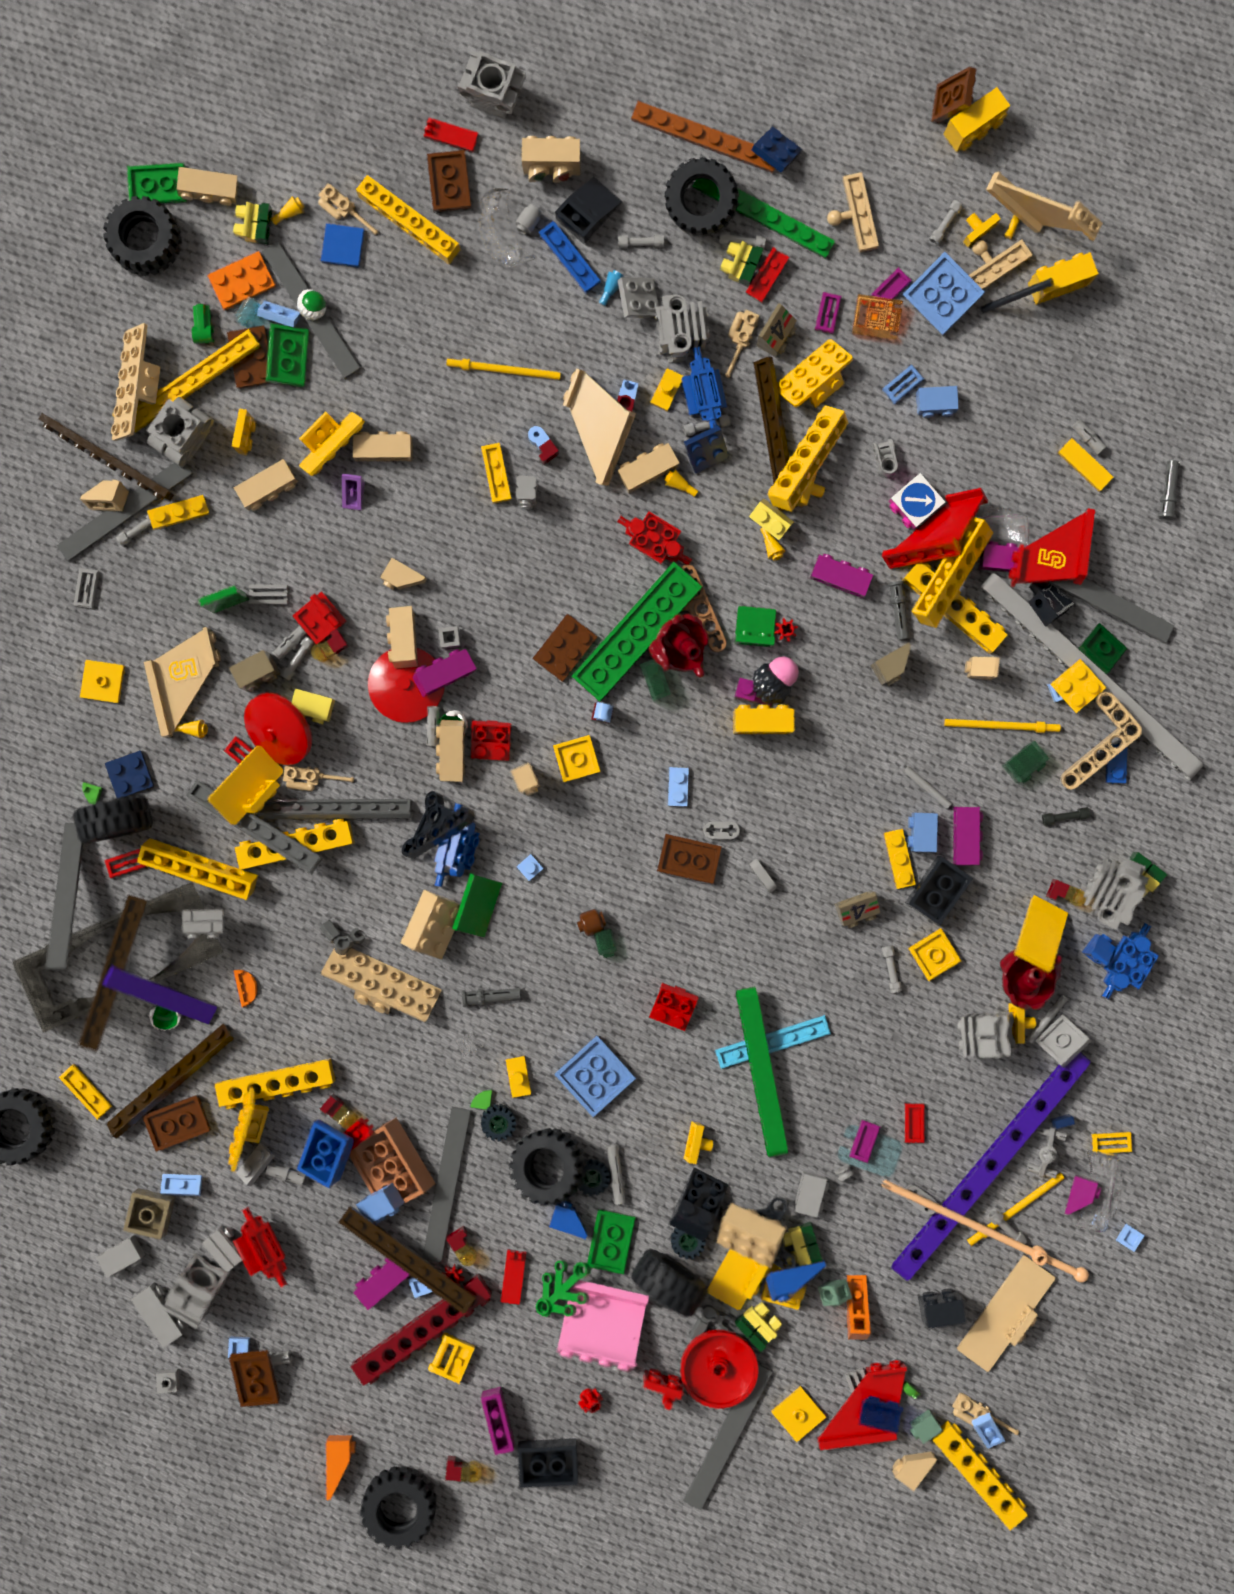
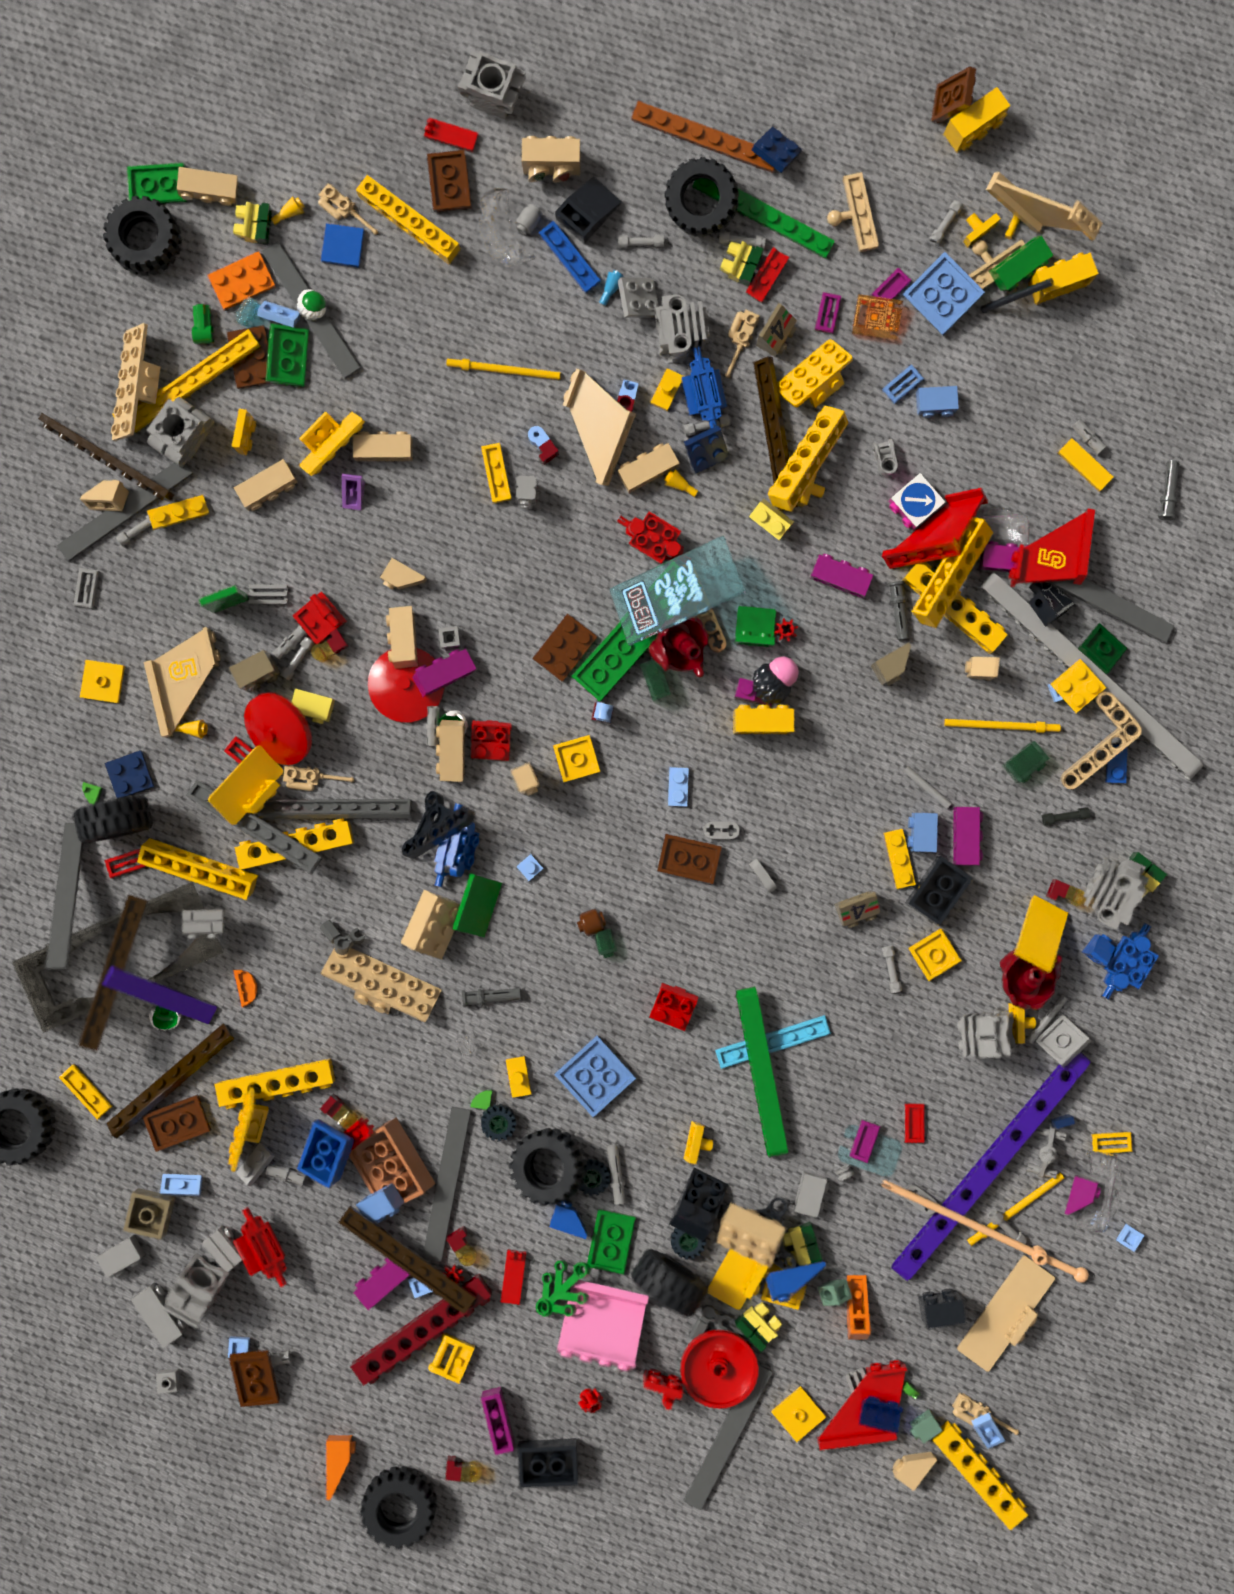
yellow cone [760,527,785,561] -> none
none -> clear light blue piece [610,536,745,646]
none -> green brick [989,236,1053,291]

